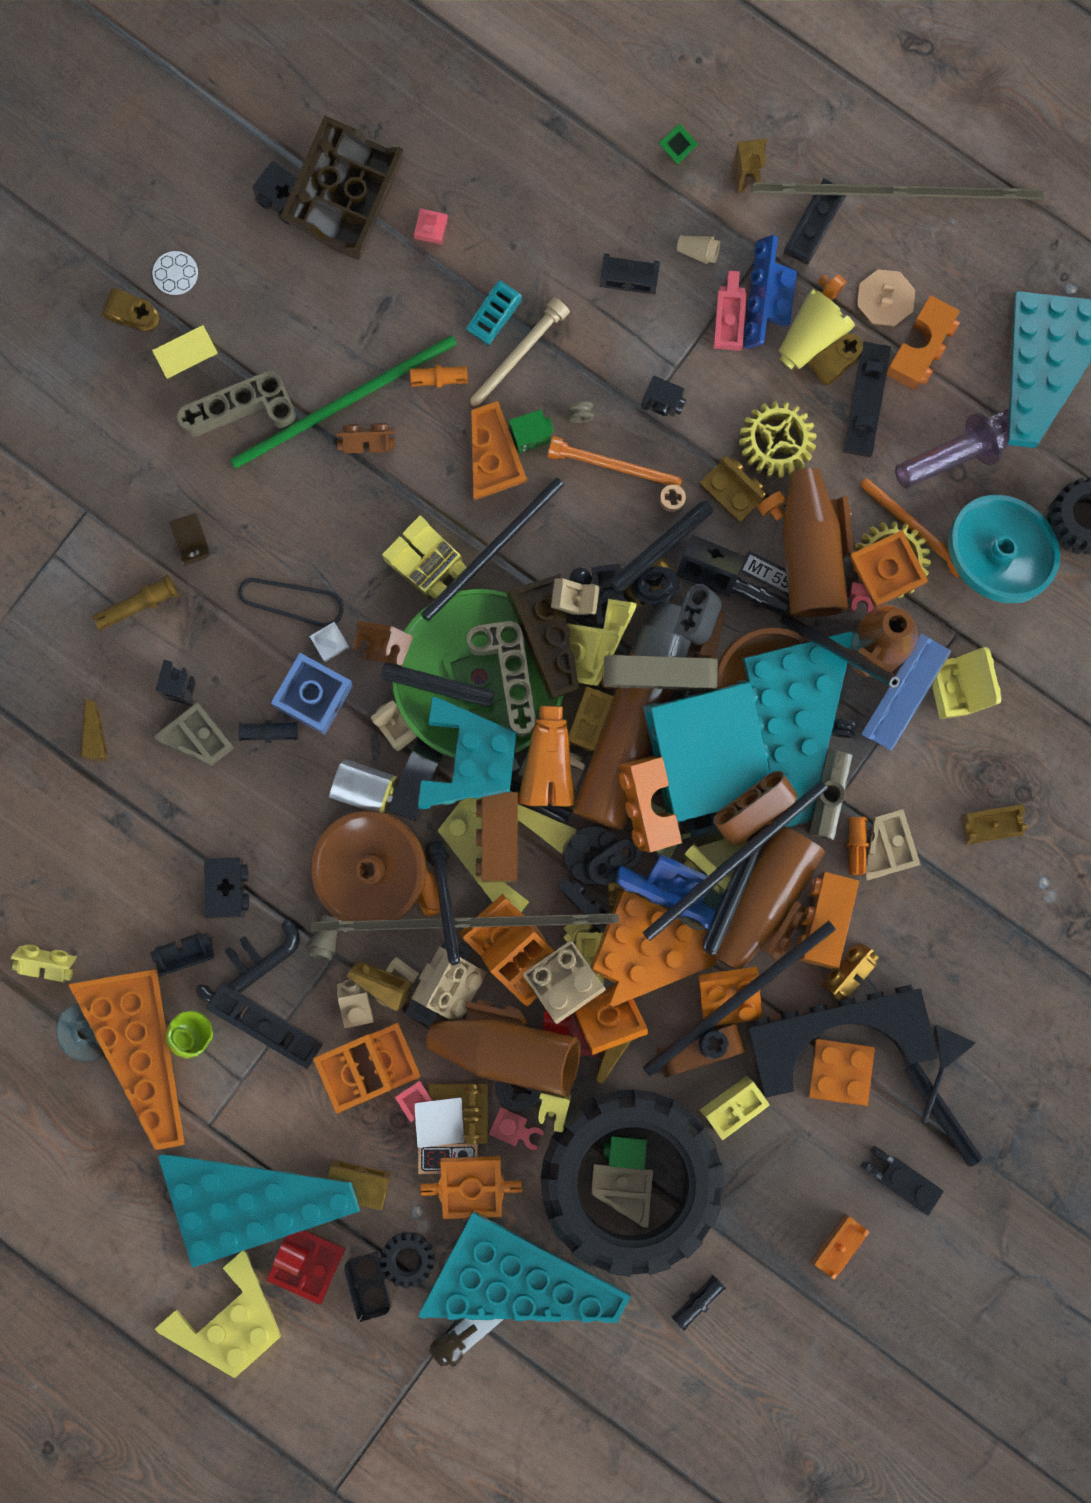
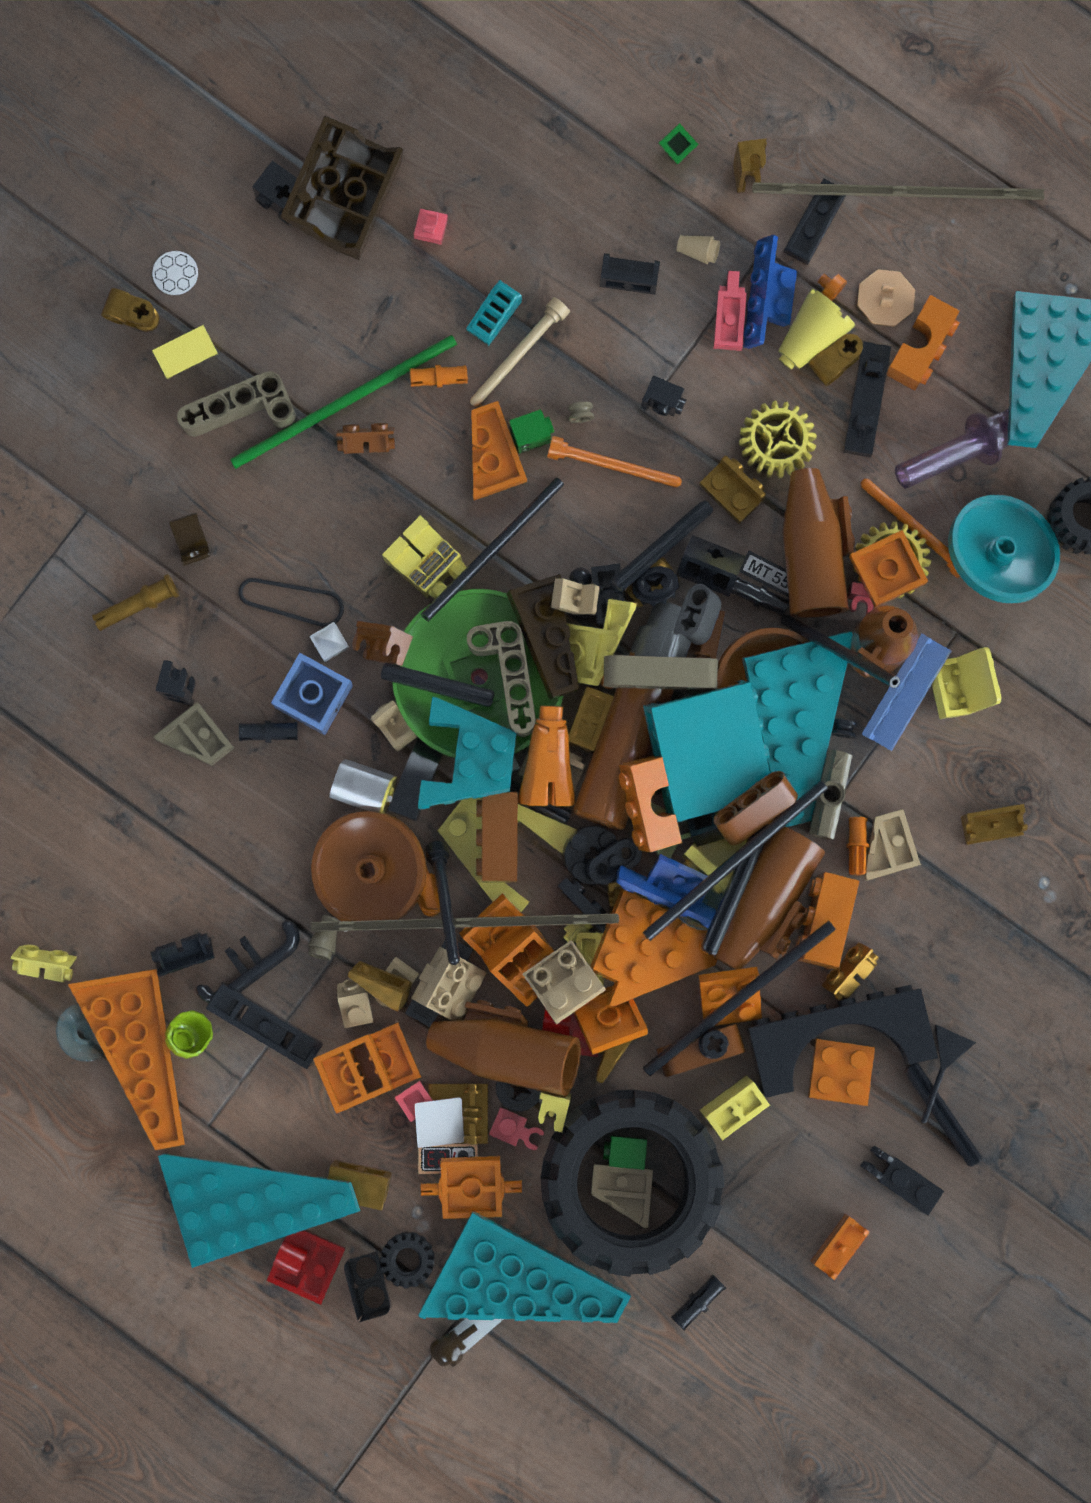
pearl gold slope [81,699,109,761] -> none
light yellow wing [155,1250,281,1378] -> none
black brick [204,857,249,919] -> none
light nougat bush [660,484,686,513] -> none
orange tile [757,491,787,521] -> none

